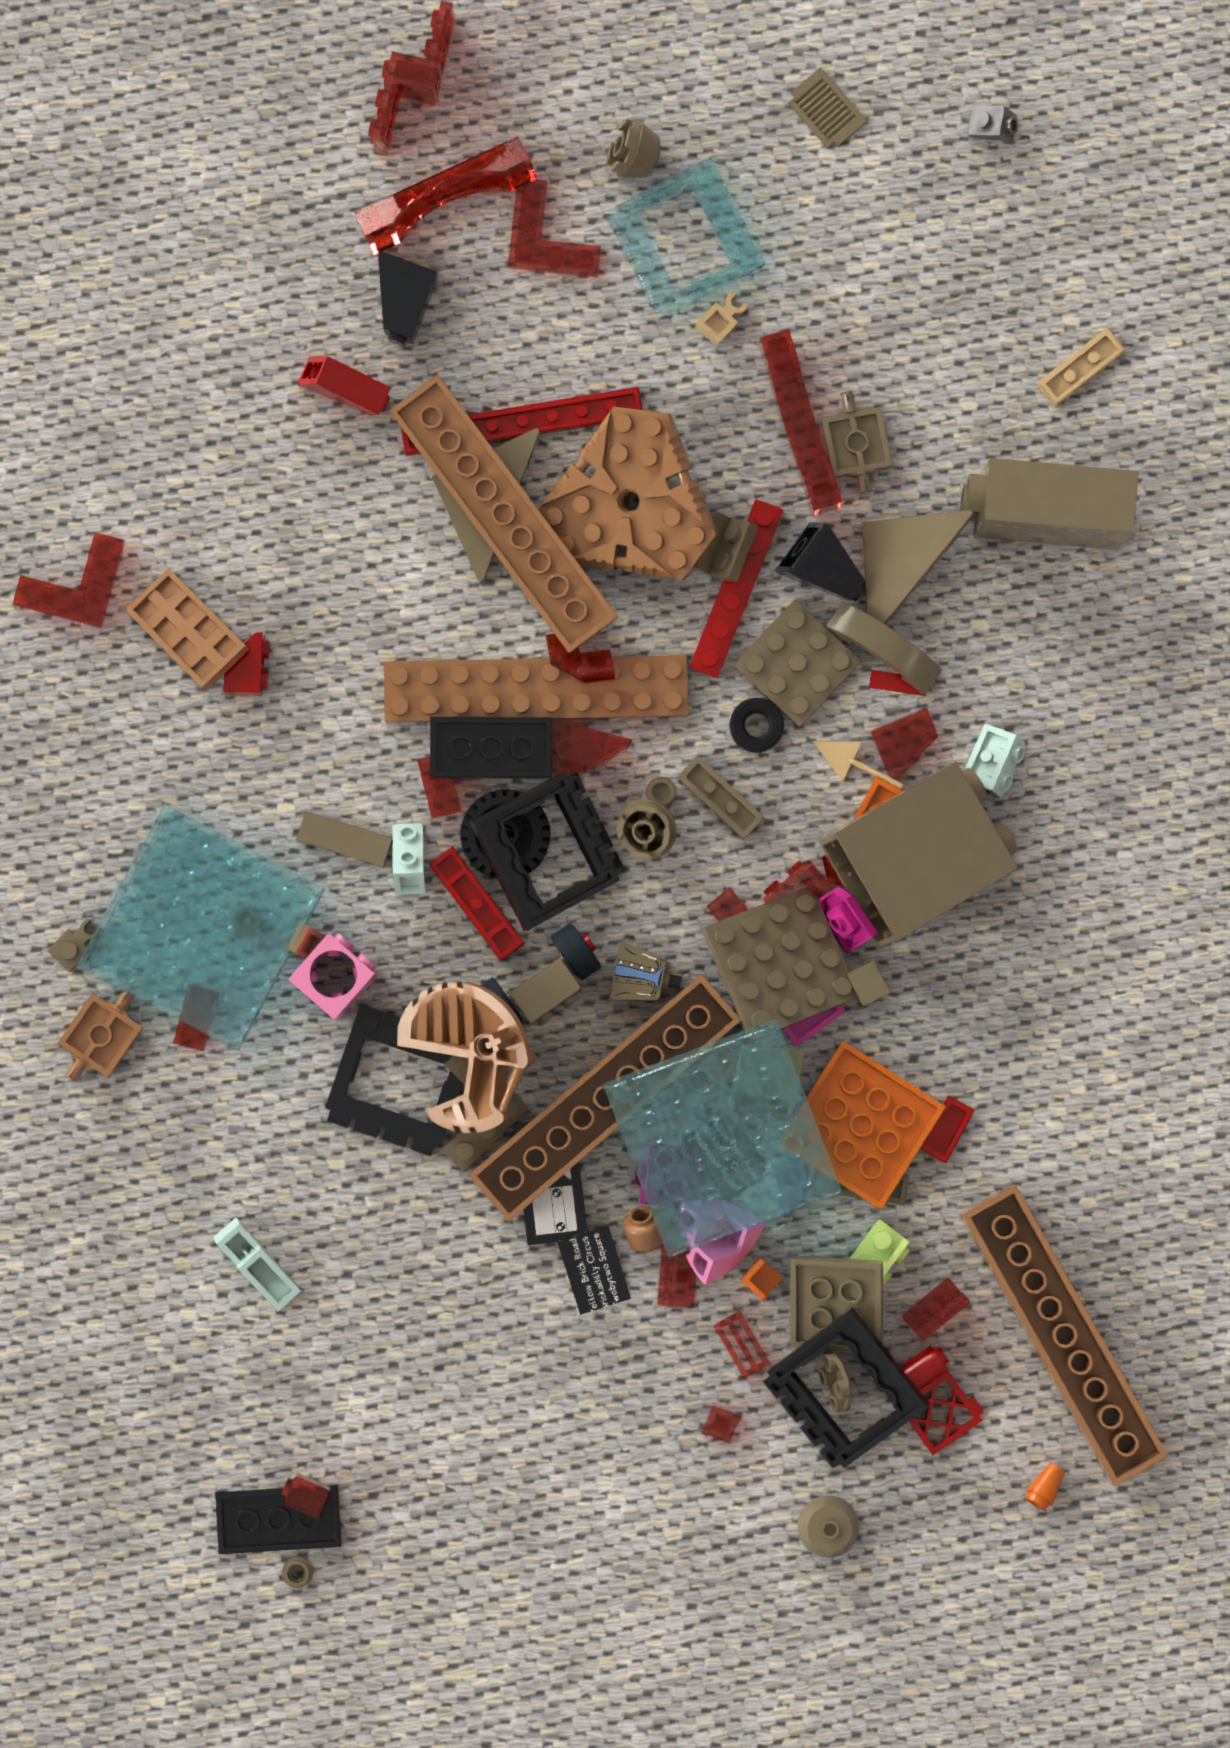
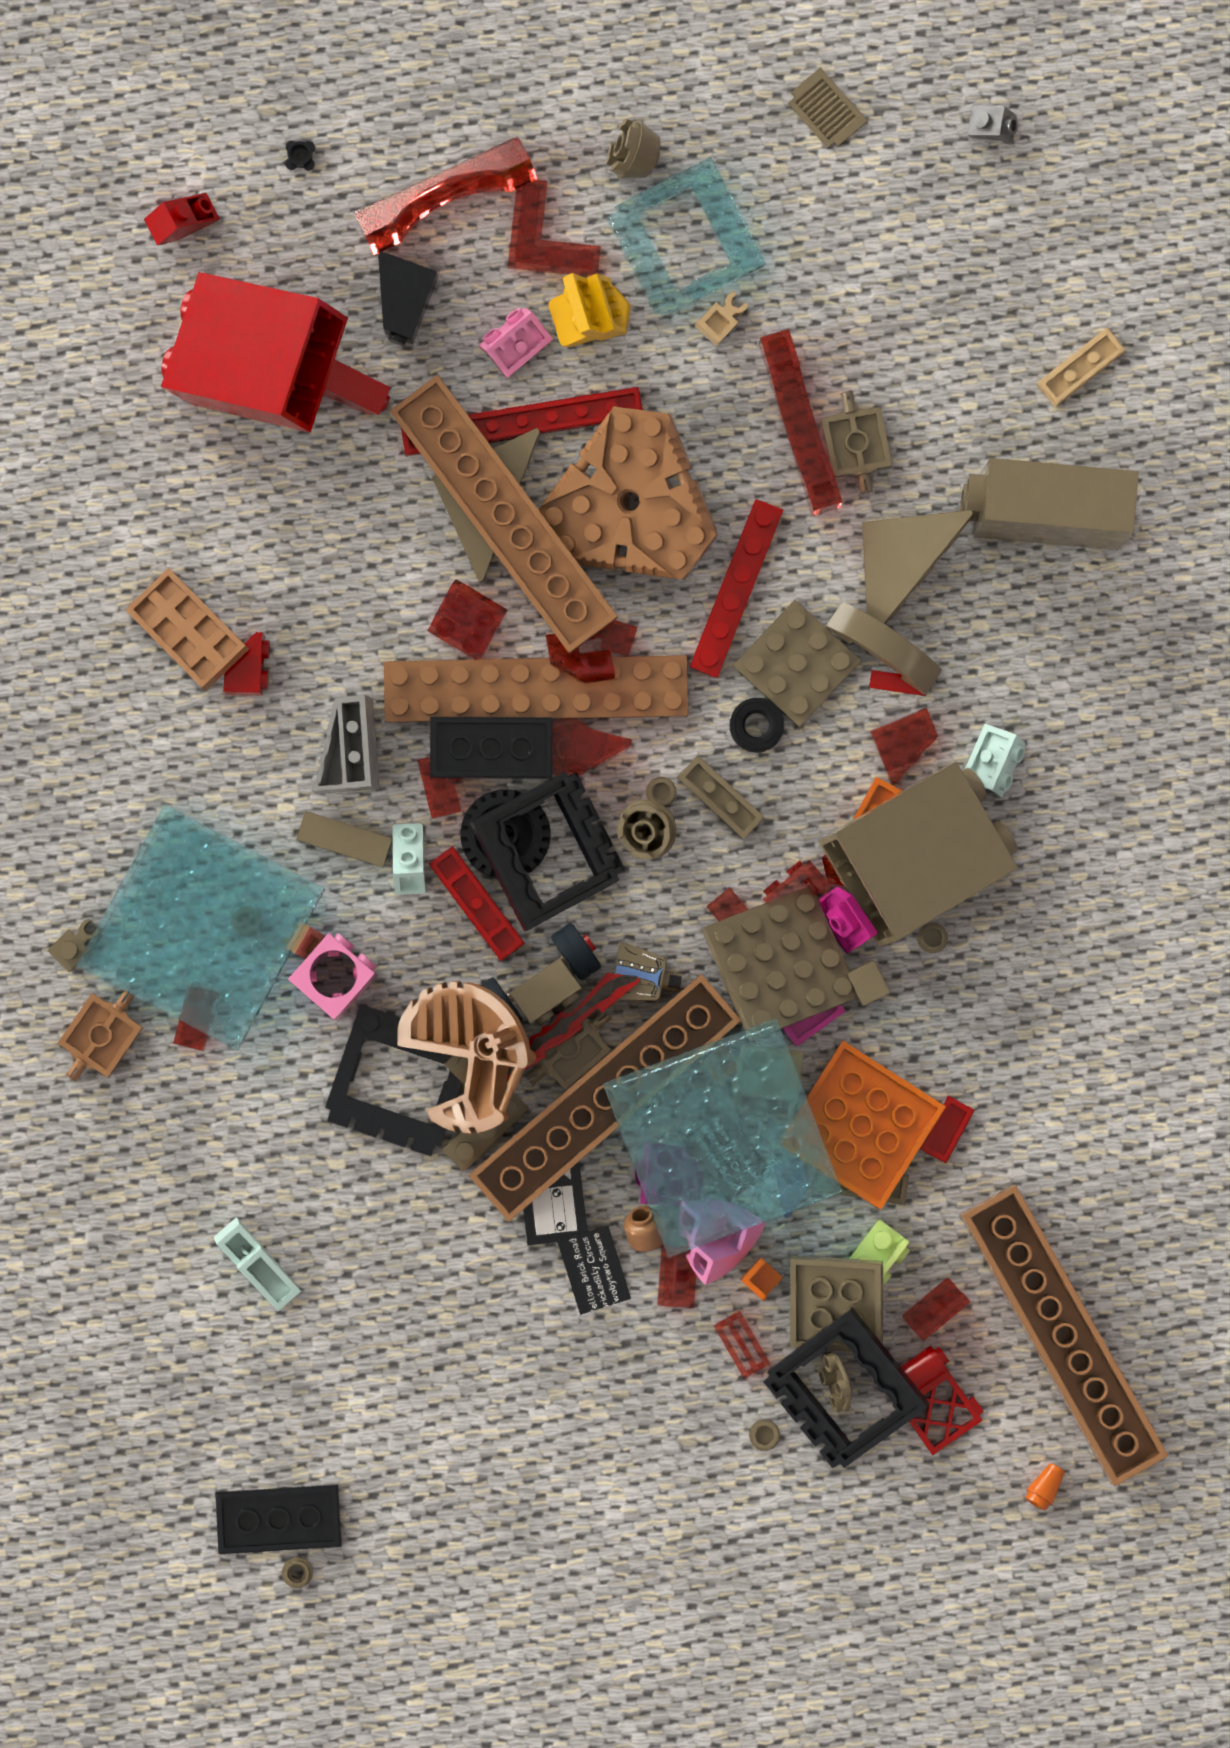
clear red plate [12,532,125,629] -> none
clear red brick [281,1473,332,1519] -> none
clear red bracket [368,1,455,156] -> none
dark tan bracket [694,512,758,583] -> none
clear red panel [701,1403,742,1444] -> none
black slope [774,522,866,601] -> none
dark tan cone [798,1496,859,1558] -> none
tan piece [812,741,904,789] -> none
none -> red slope [144,193,220,246]
none -> red brick [161,272,348,433]
none -> black plate [285,140,315,171]
none -> light grey wedge [312,695,380,794]
none -> clear red plate [427,579,508,660]
none -> bright pink bracket [479,307,553,378]
none -> sword [507,973,640,1082]
none -> dark tan plate [525,1004,612,1090]
none -> yellow piece [548,273,631,347]
none -> clear red plate [588,620,638,656]
none -> dark tan tile [749,1419,780,1451]
none -> dark tan plate [917,923,948,953]

